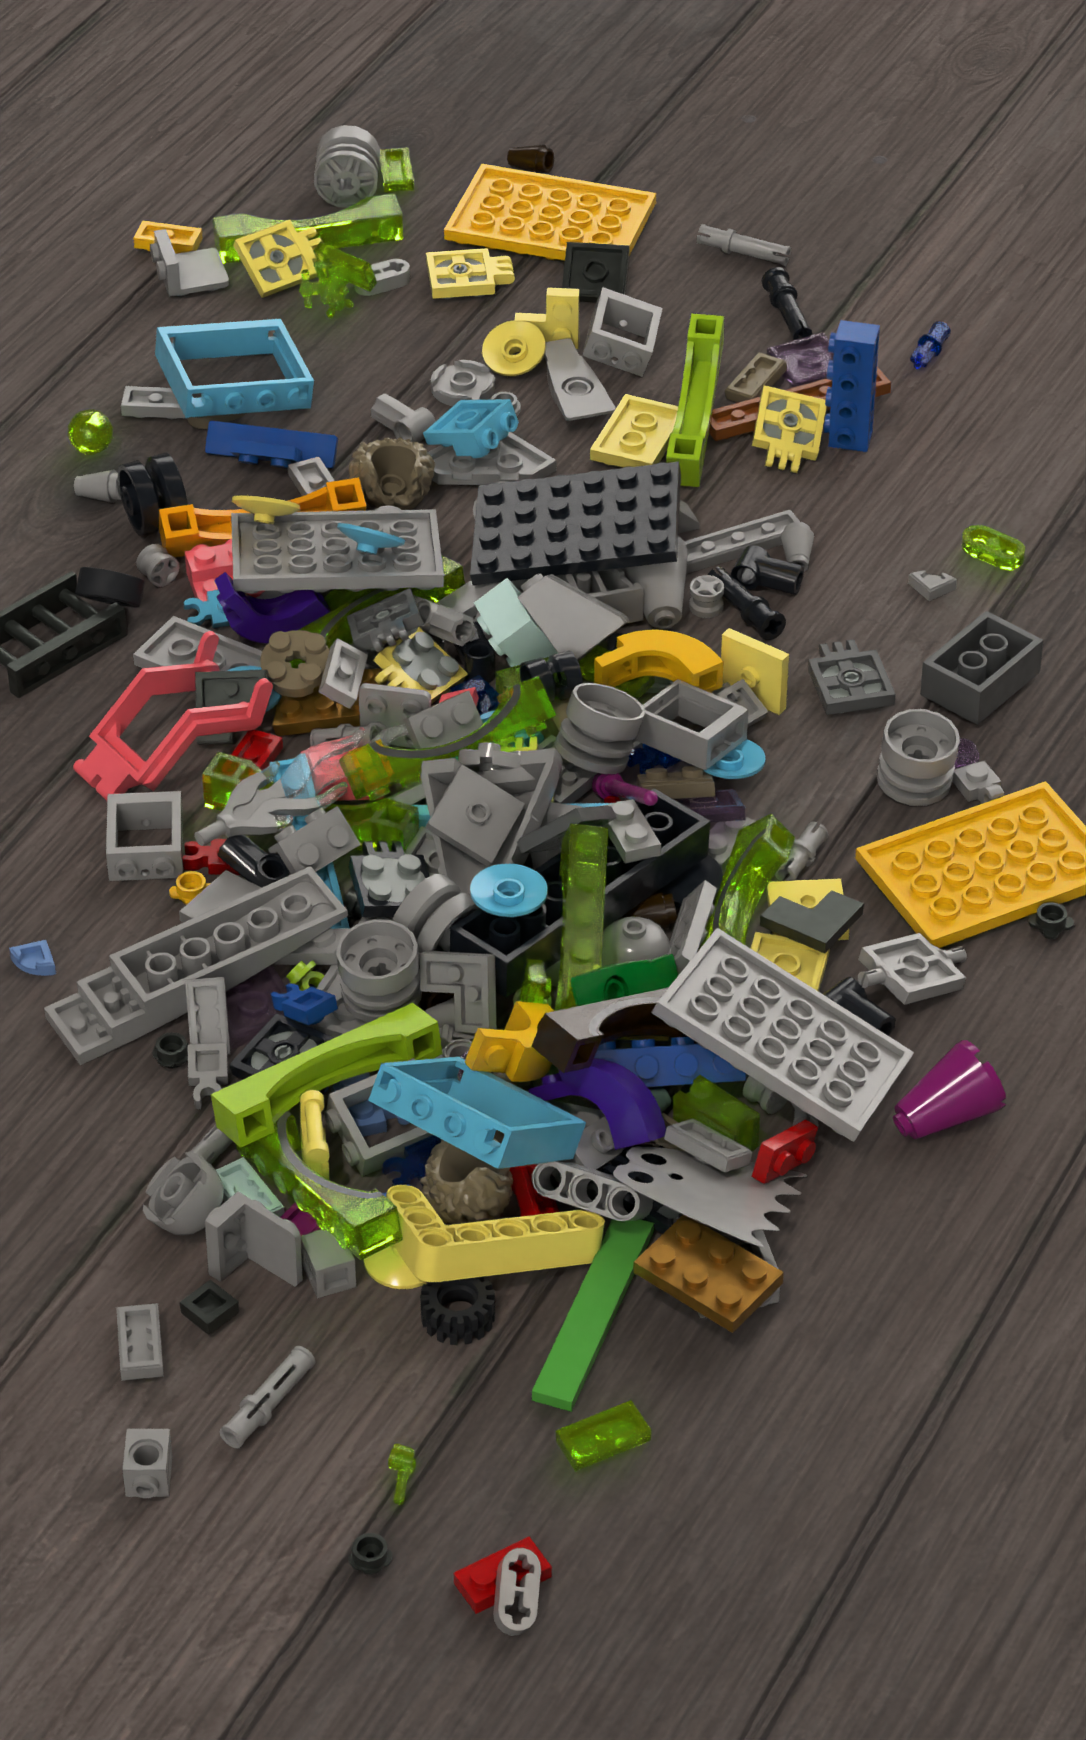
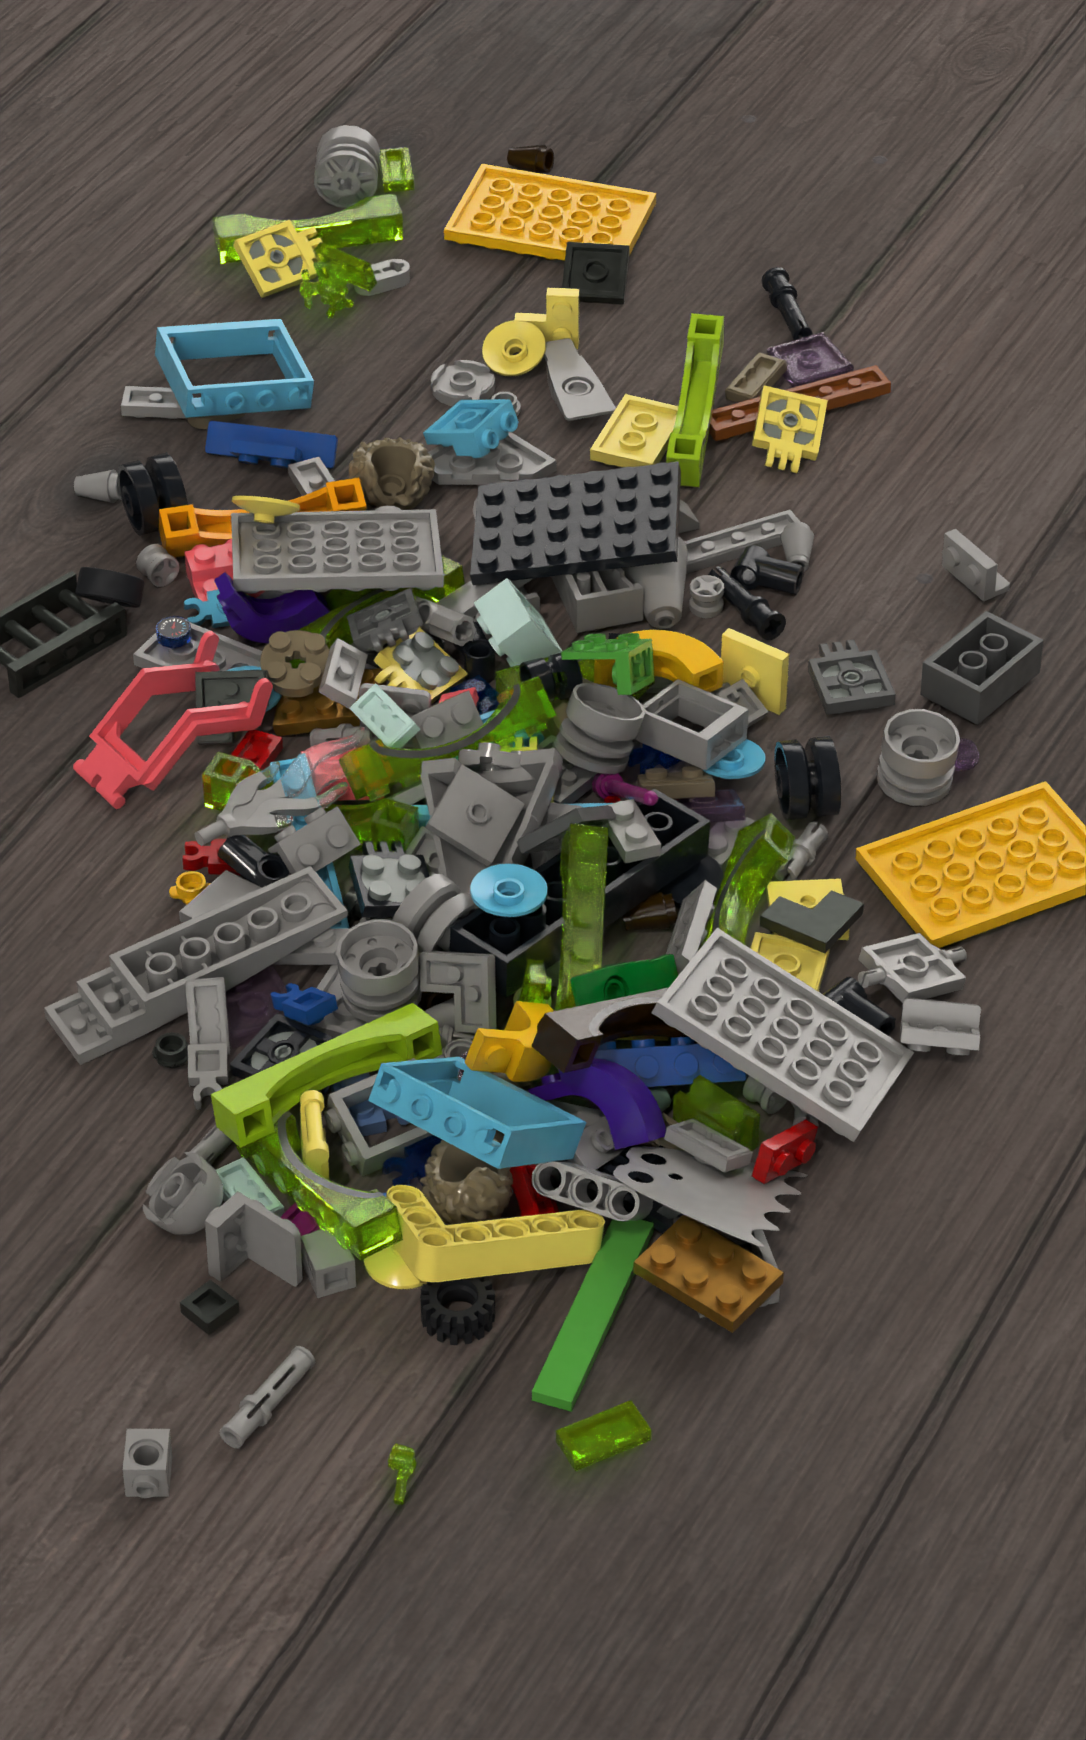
medium blue tile [9,940,56,976] -> none
clear neon green piece [67,409,113,455] -> none
light grey window [106,791,183,881] -> none
light grey plate [116,1303,164,1381] -> none
yellow plate [133,221,203,254] -> none
light grey bracket [150,229,229,297] -> none
lime plate [286,960,324,991] -> none
medium azure dish [337,523,405,555] -> none
pearl dark grey plate [349,1533,392,1575] -> none
light grey piece [371,393,436,442] -> none
light yellow piece [426,248,515,299] -> none
red plate [453,1536,552,1614] -> none
light grey beam [493,1548,541,1636] -> none
light grey slope [517,573,630,660] -> none
light grey window [582,287,663,377] -> none
light grey cylinder [596,917,670,968] -> none
light grey pin [697,224,791,266] -> none
blue brick [824,320,880,452] -> none
magenta cone [892,1040,1006,1139] -> none
light grey tile [908,571,957,601] -> none
clear blue axle [910,321,951,369] -> none
light grey plate [952,760,1004,804] -> none
clear neon green plate [961,525,1025,570] -> none
pearl dark grey plate [1028,902,1074,939] -> none
none -> tile [156,616,192,648]
none -> light aqua plate [350,683,421,750]
none -> bright green bracket [561,633,655,695]
none -> black wheel [774,736,841,821]
none -> light grey bracket [900,998,981,1055]
none -> light grey bracket [942,529,1010,601]

